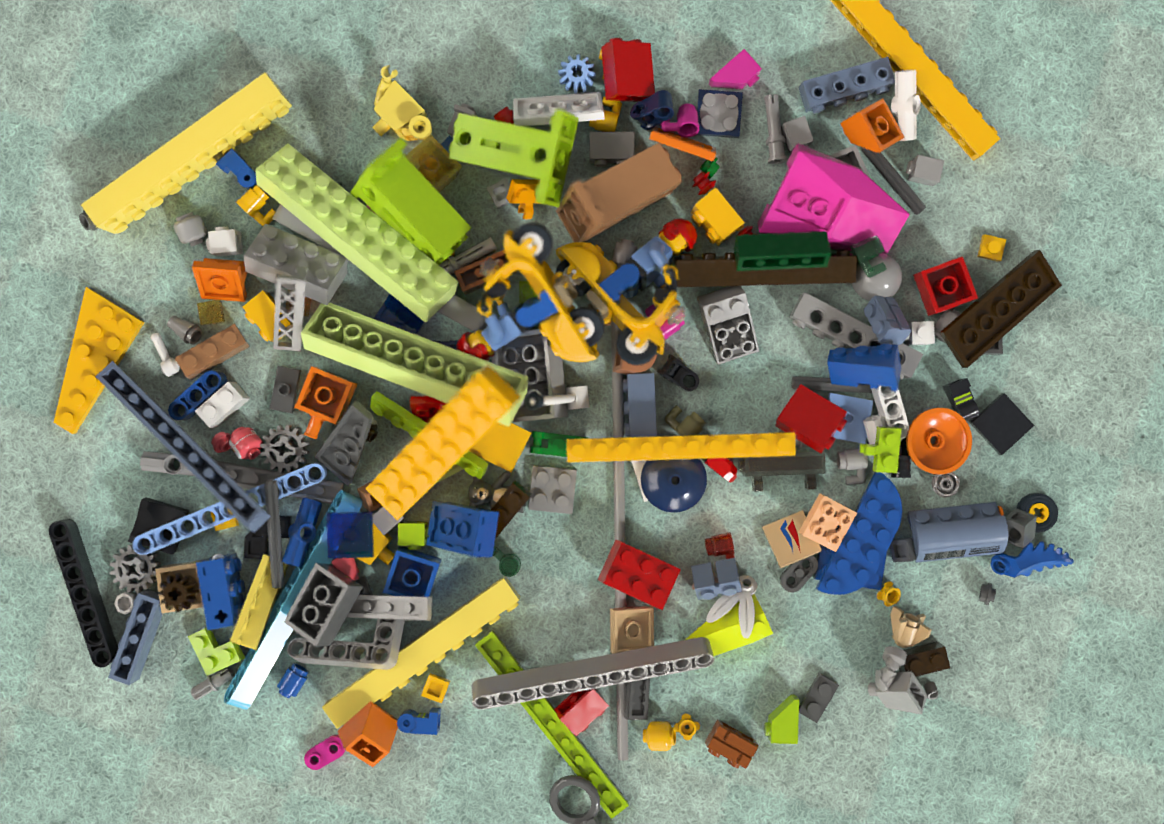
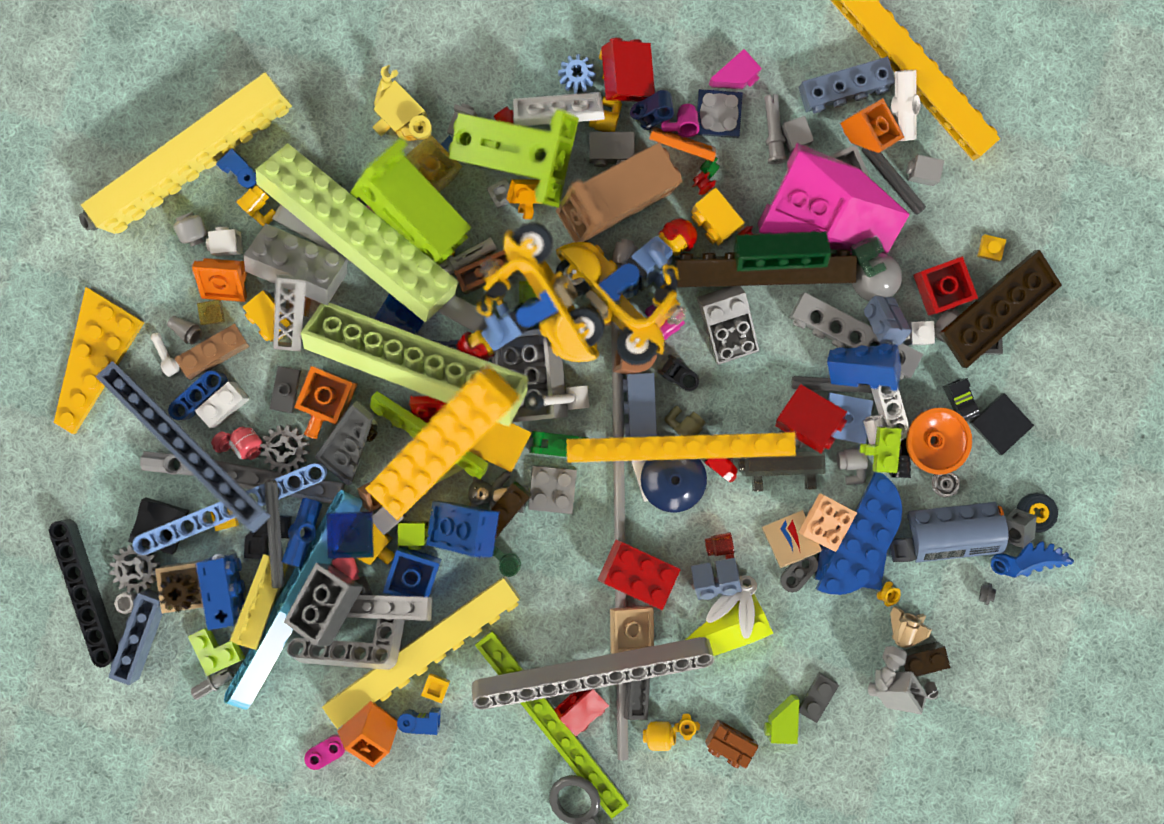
blue brick [277,663,309,698] -> none

